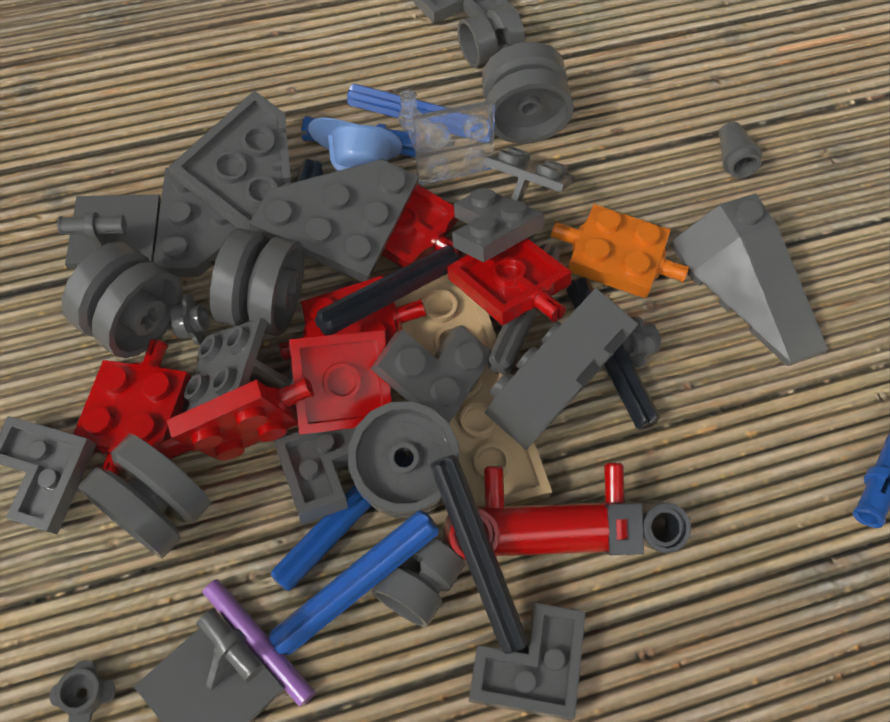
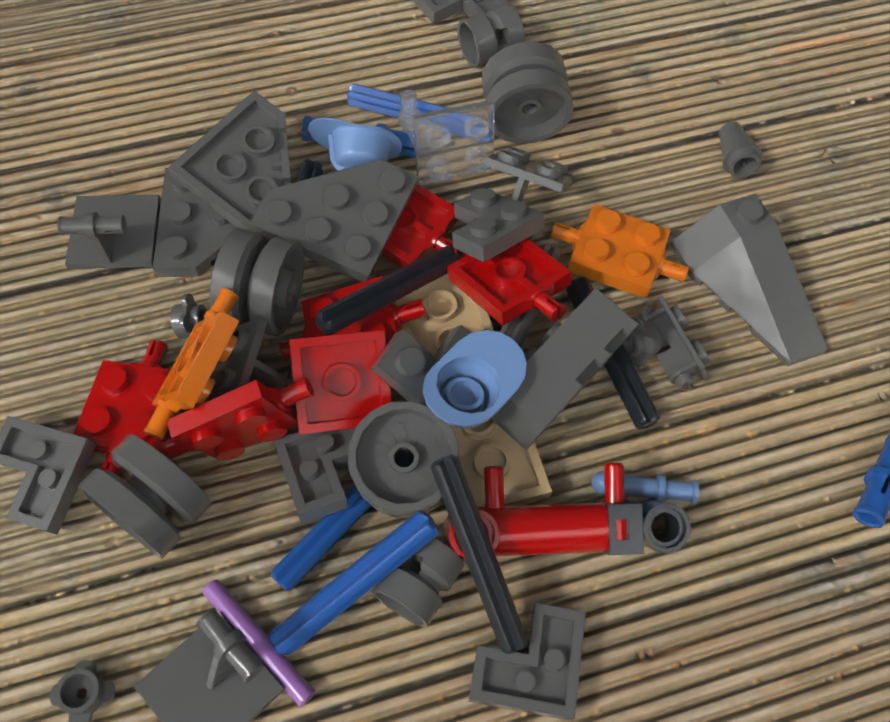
dark grey wheel [62,242,183,359] -> none
none -> orange plate [143,288,239,440]
none -> medium blue piece [422,330,527,428]
none -> medium blue piece [591,471,699,504]
none -> dark grey hinge [638,295,711,389]

